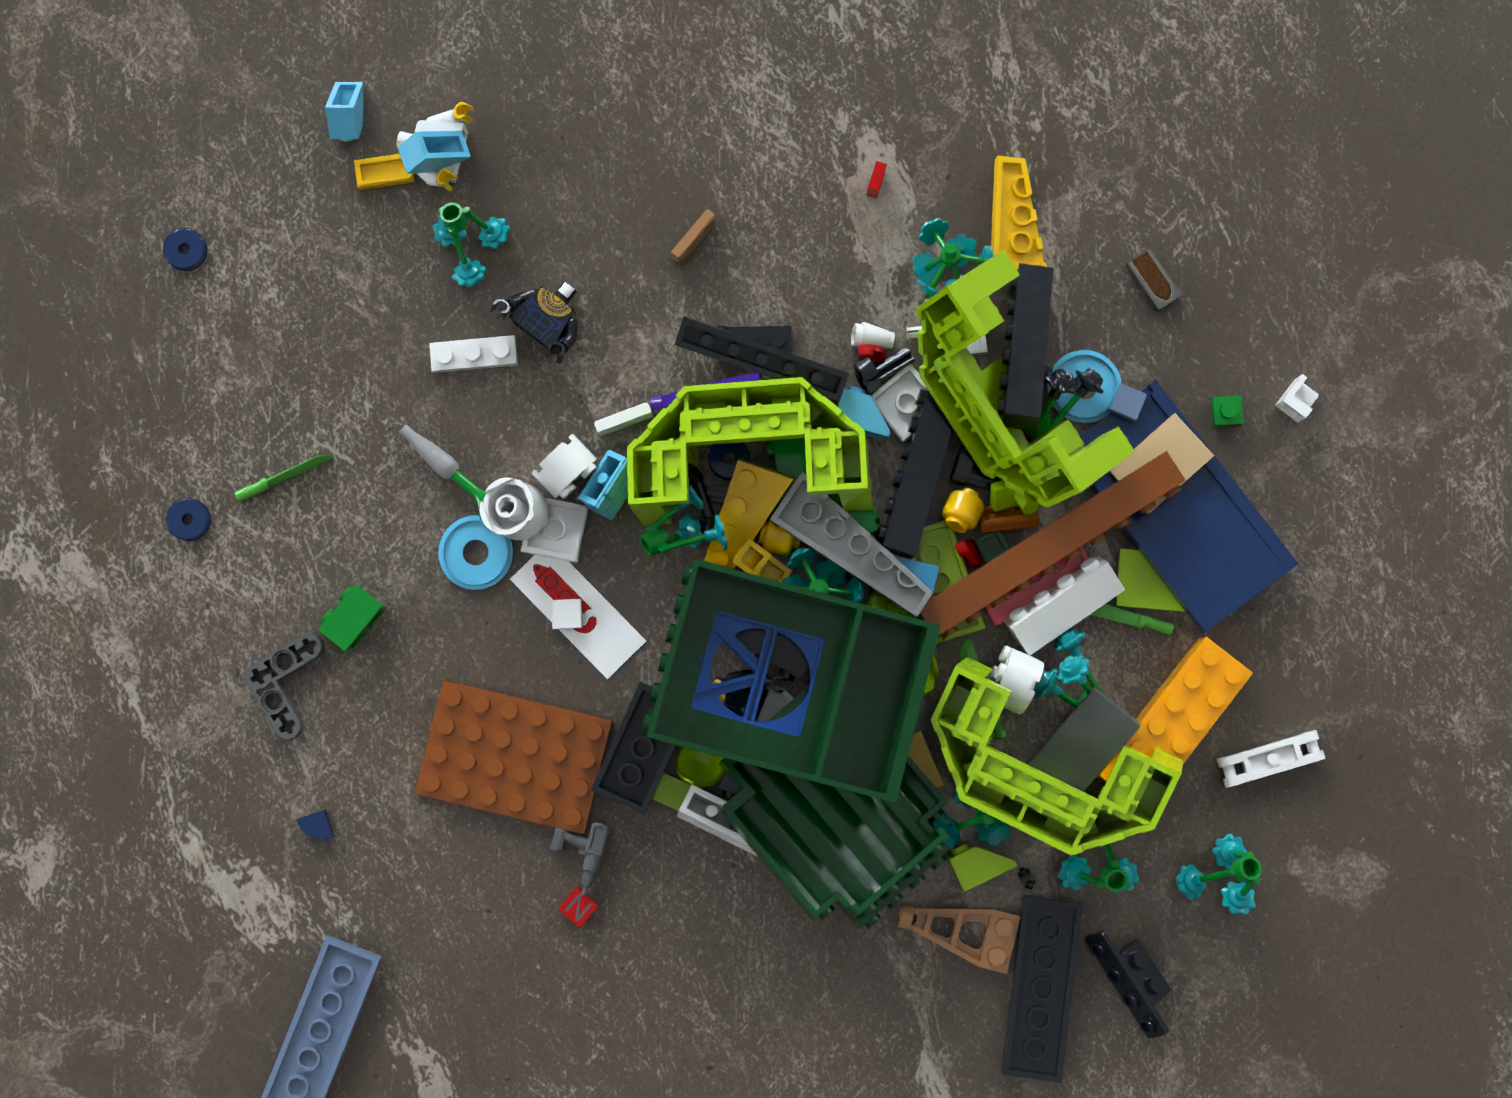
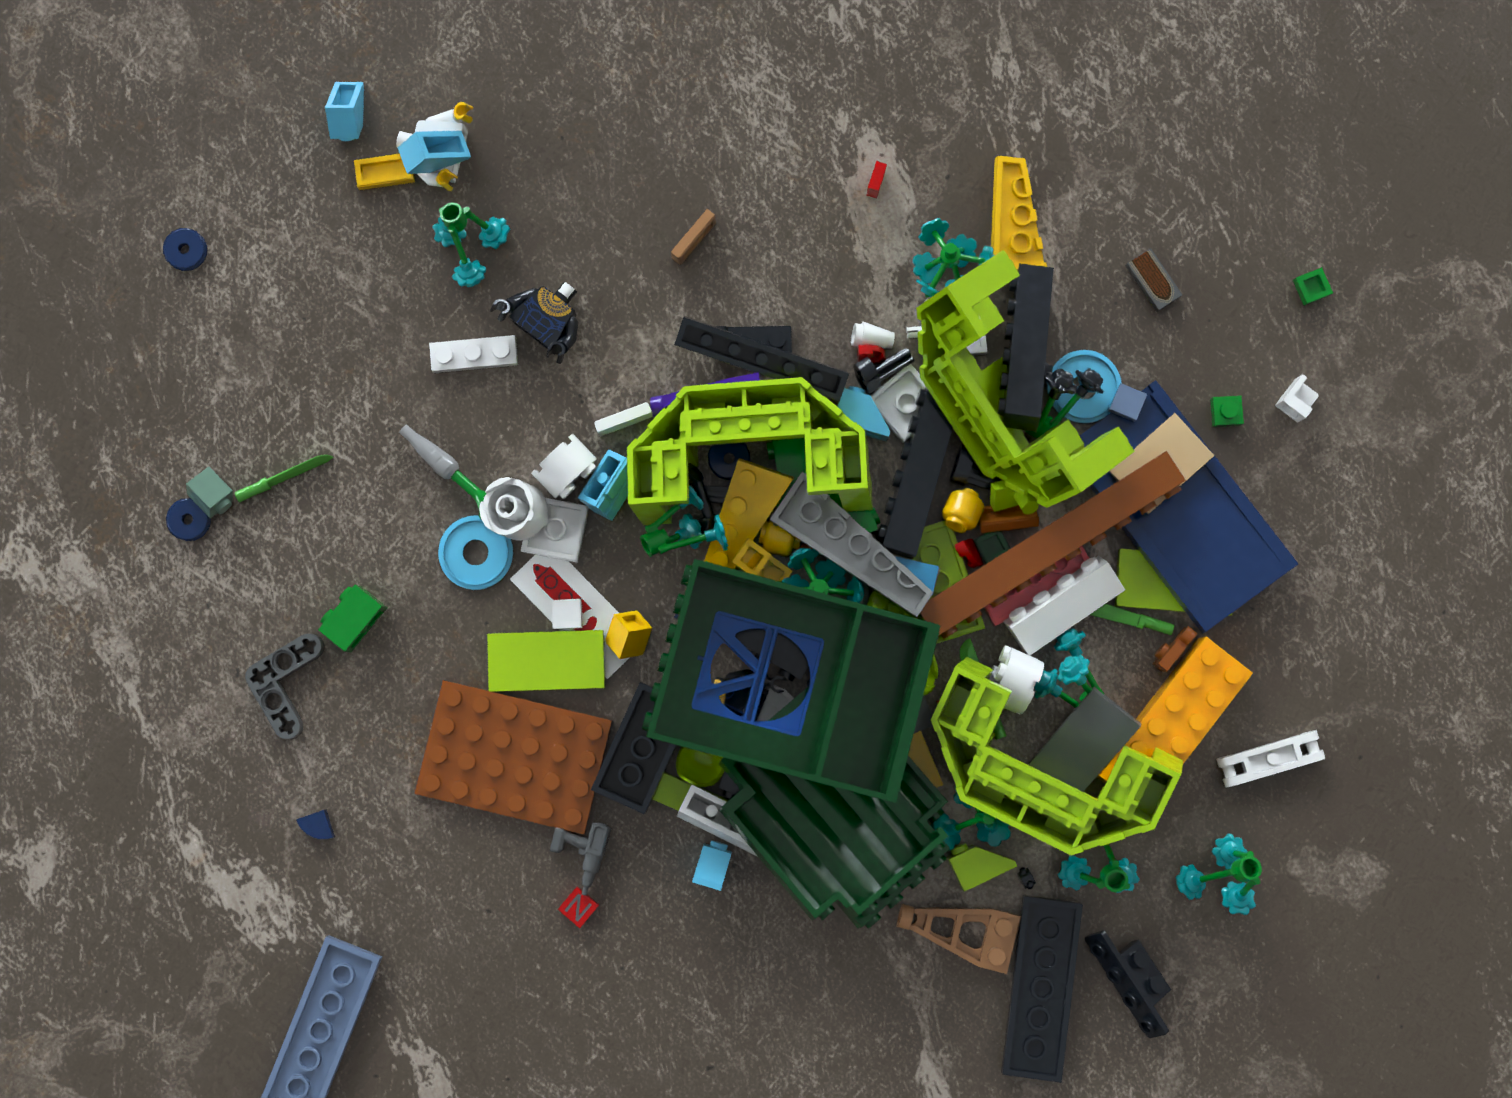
none -> sand green brick [186,466,233,518]
none -> lime tile [487,630,605,692]
none -> yellow panel [605,611,652,659]
none -> medium azure slope [692,840,732,891]
none -> dark orange plate [1152,626,1198,672]
none -> green plate [1293,267,1333,306]

